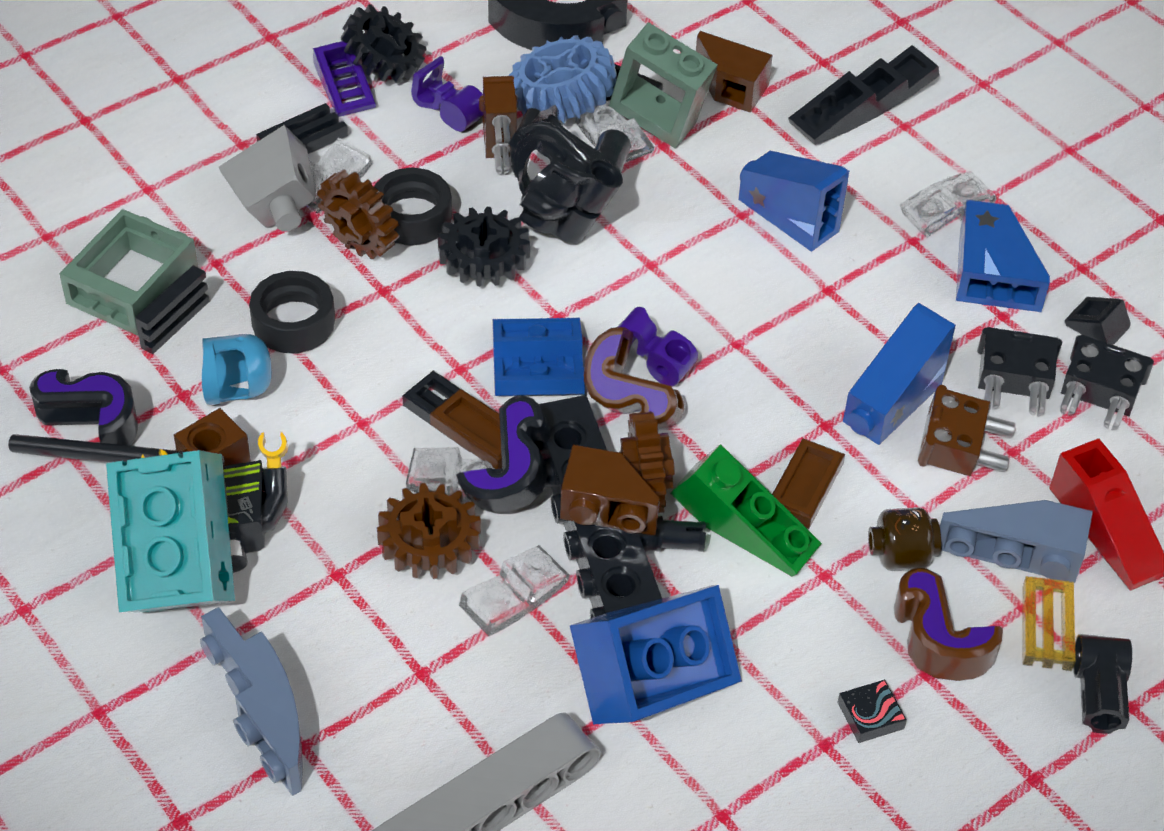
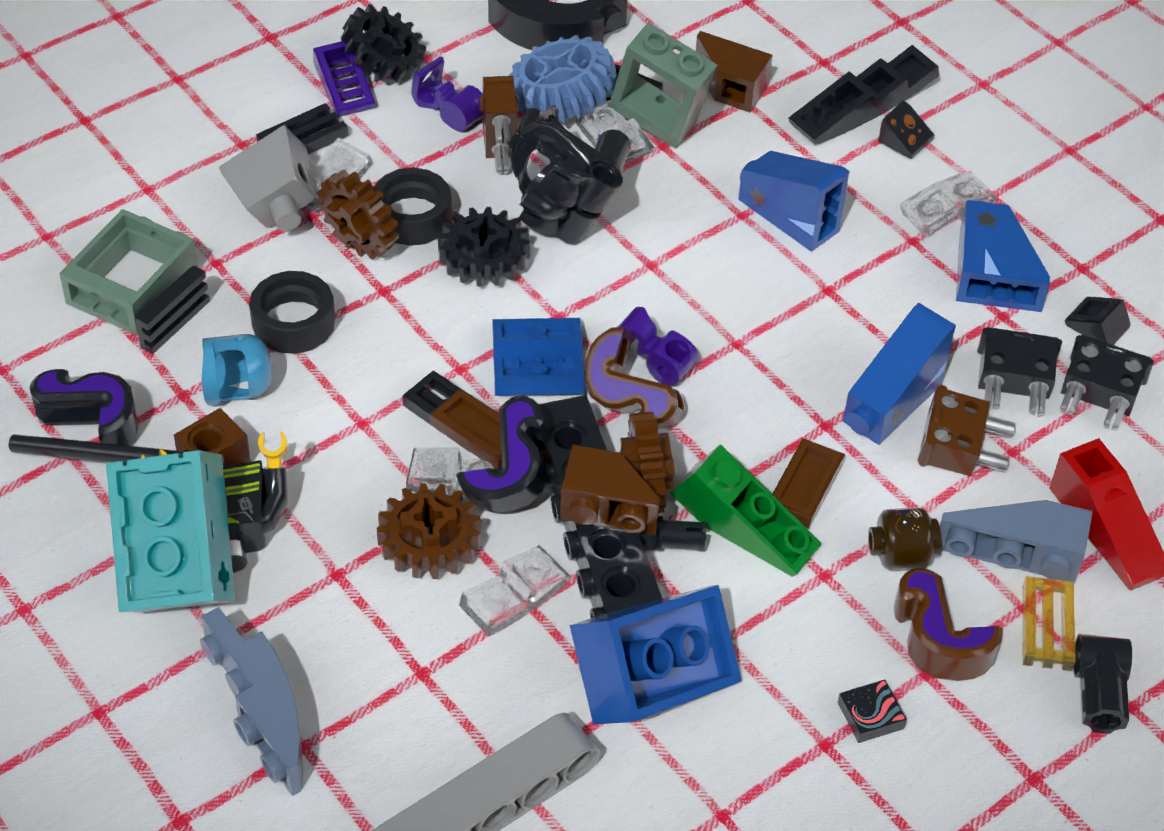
none -> black slope [878,101,935,159]

